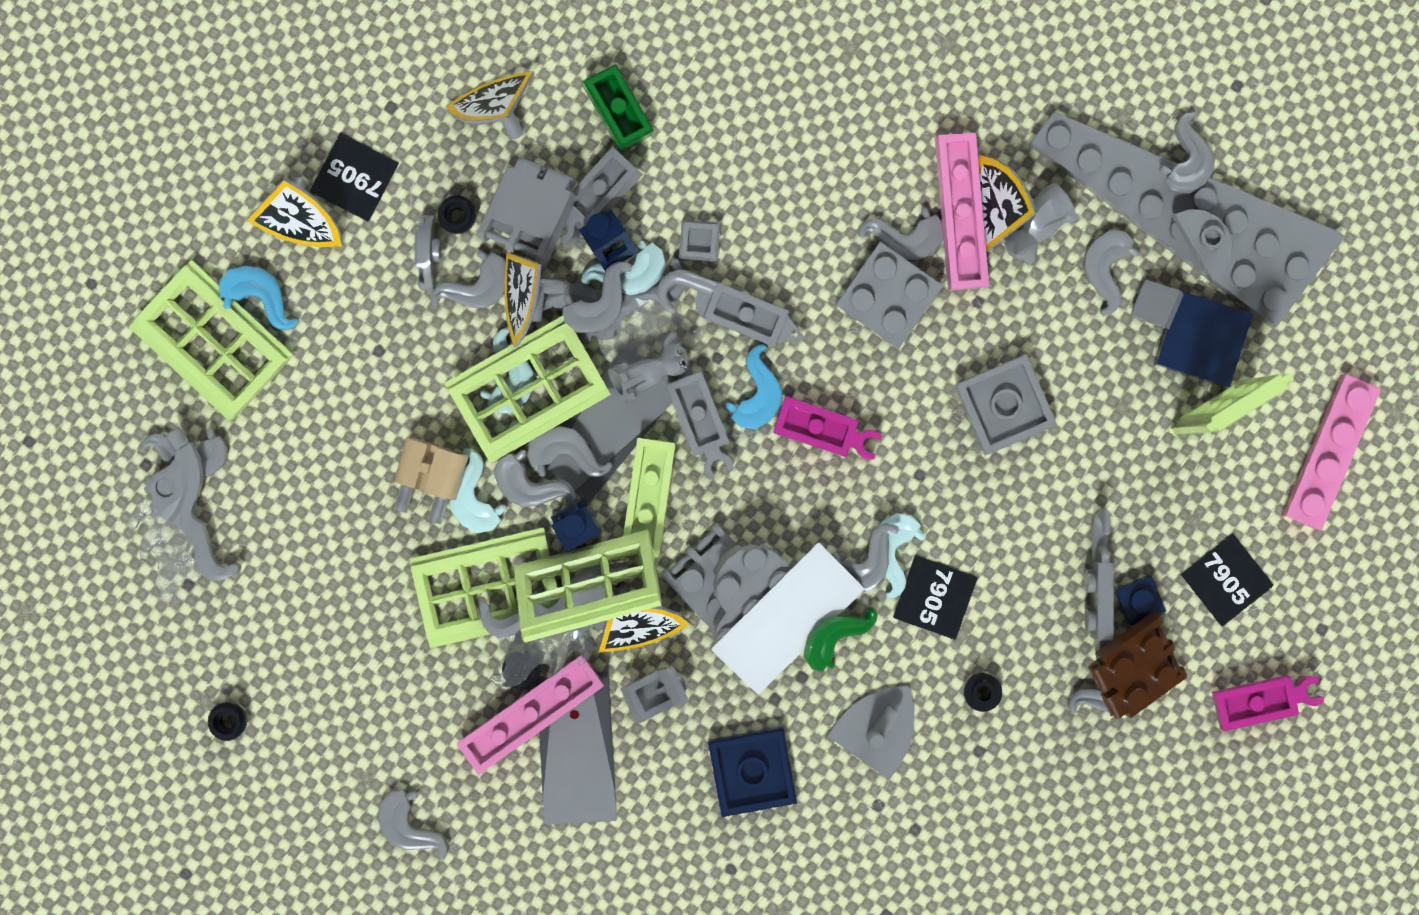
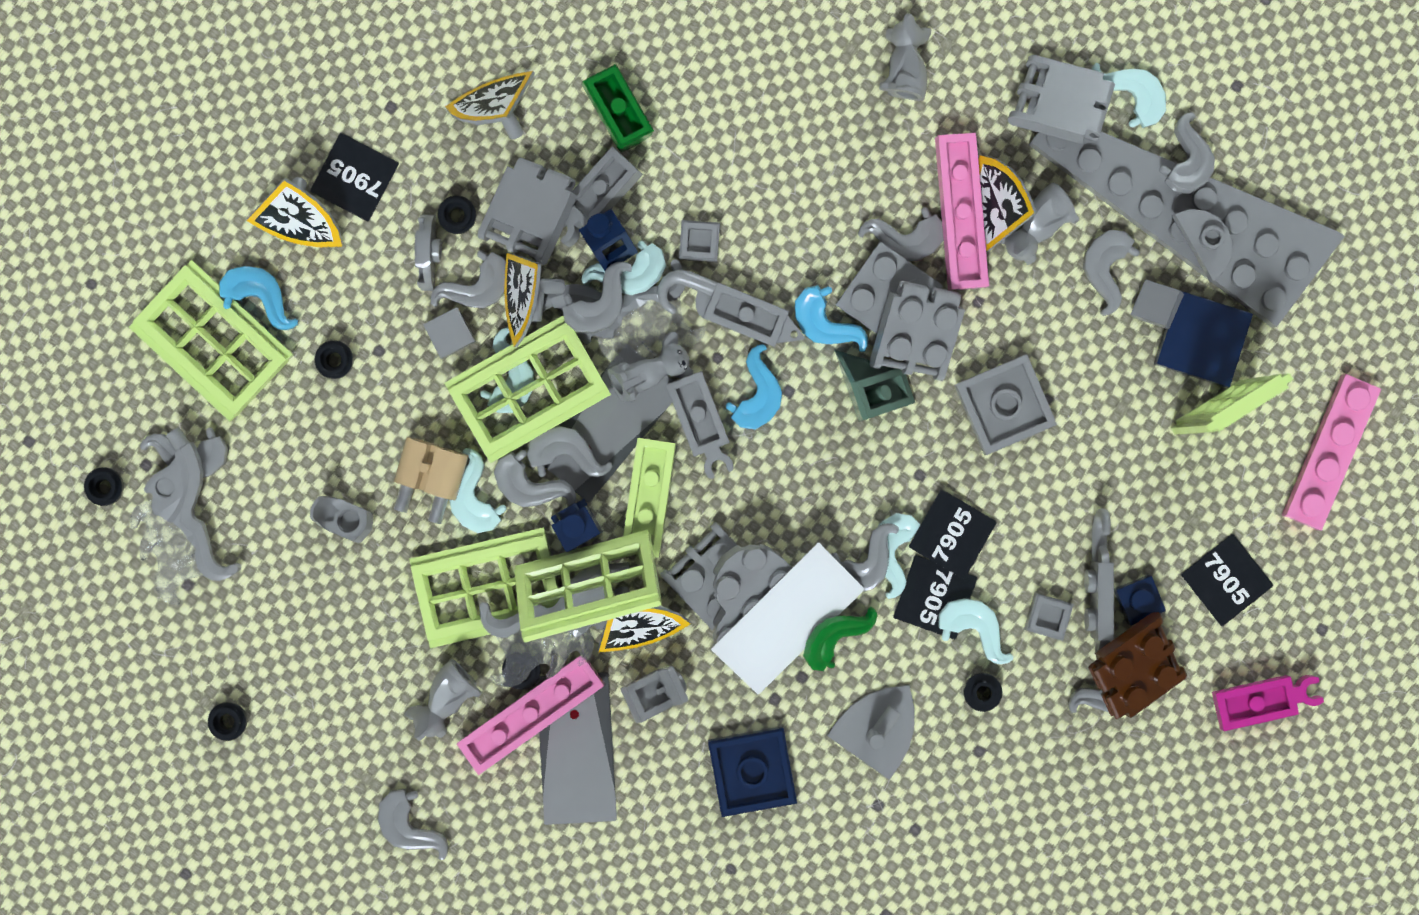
dark pink plate [773,396,882,460] -> none
none -> black plate [84,467,124,506]
none -> light grey hair [310,496,373,543]
none -> black plate [314,340,354,379]
none -> light grey animal [404,659,482,741]
none -> light grey tile [423,307,476,359]
none -> medium azure piece [795,285,868,352]
none -> sand green slope [835,350,915,422]
none -> light grey plate [870,281,965,381]
none -> light grey animal [879,14,931,101]
none -> black sticker [909,489,997,579]
none -> light aqua piece [938,598,1013,664]
none -> light grey plate [1008,55,1115,144]
none -> light grey tile [1024,593,1074,641]
none -> light aqua piece [1091,63,1166,128]

